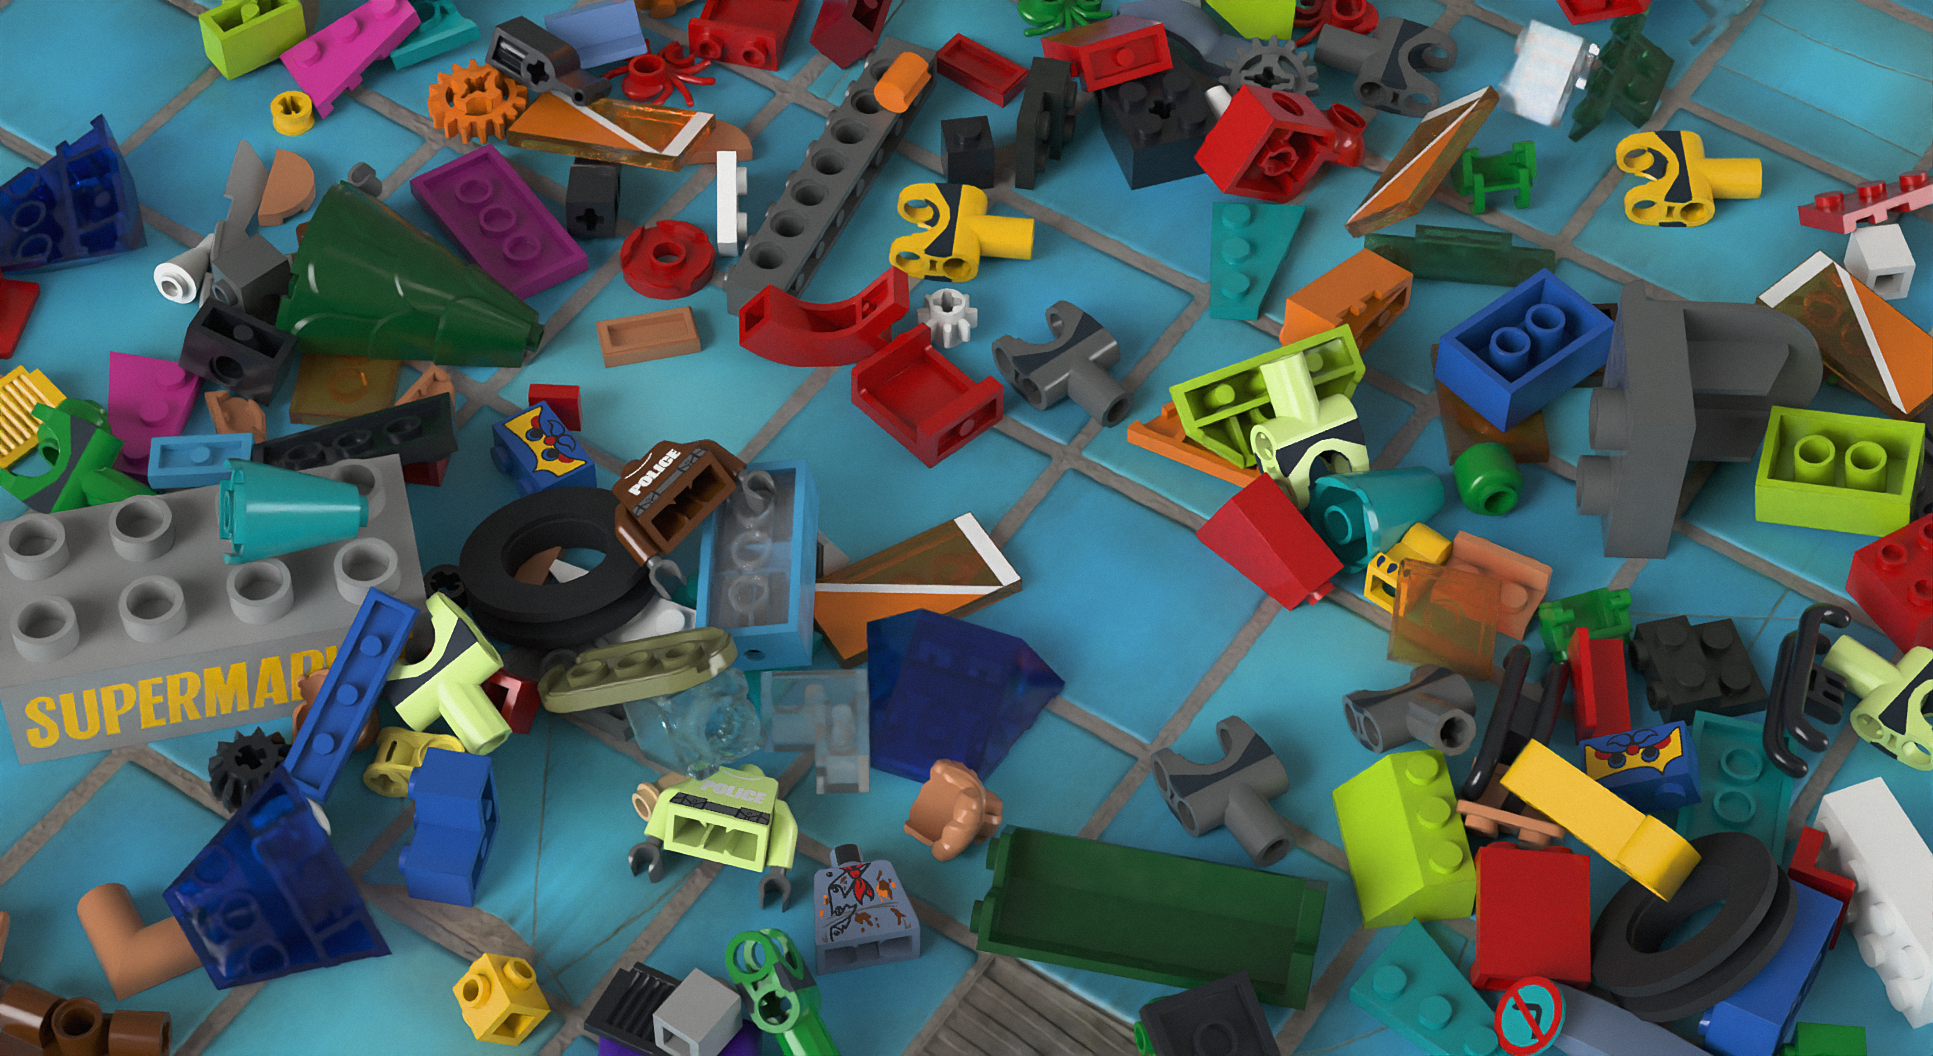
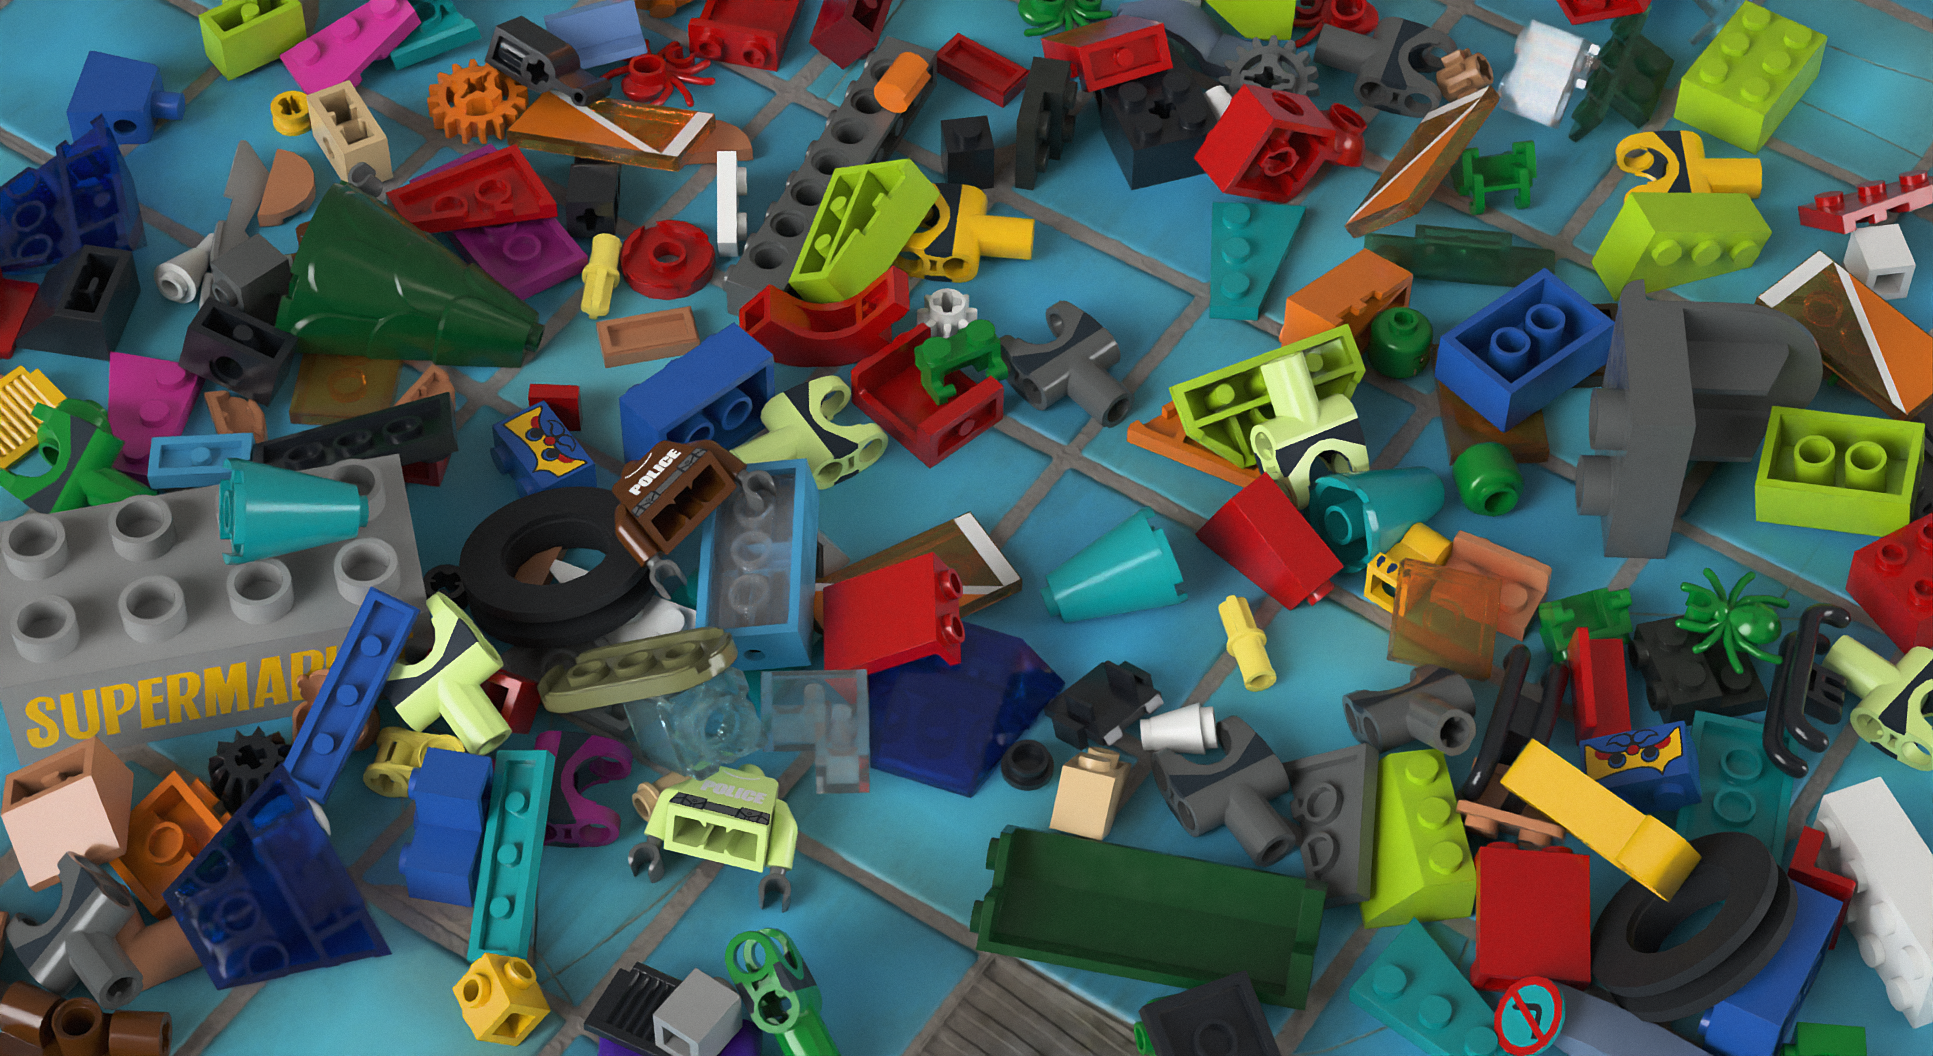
sand blue torso [814,844,920,976] -> none
nougat hair [903,759,1003,862] -> none
none -> slope [1,735,134,893]
none -> dark grey connector [6,851,143,1010]
none -> black slope [15,244,141,361]
none -> blue torso [66,51,185,146]
none -> orange plate [108,770,253,921]
none -> tan brick [306,80,393,182]
none -> red wing [386,144,558,233]
none -> teal plate [467,750,556,964]
none -> magenta connector [492,731,633,848]
none -> light yellow axle [581,233,622,320]
none -> blue brick [619,322,775,464]
none -> yellowish green connector [729,375,888,490]
none -> lime wedge [788,158,940,304]
none -> red panel [823,552,965,700]
none -> green piece [914,319,1008,406]
none -> black plate [1001,739,1054,791]
none -> teal cone [1039,506,1188,623]
none -> black piece [1044,660,1164,751]
none -> tan slope [1049,746,1132,841]
none -> white cone [1140,702,1218,755]
none -> light yellow axle [1218,595,1277,692]
none -> dark grey wing [1282,743,1379,910]
none -> green head [1368,307,1433,379]
none -> medium nougat gear [1436,48,1494,107]
none -> lime wedge [1591,192,1772,302]
none -> lime brick [1673,0,1828,155]
none -> green animal [1675,568,1790,674]

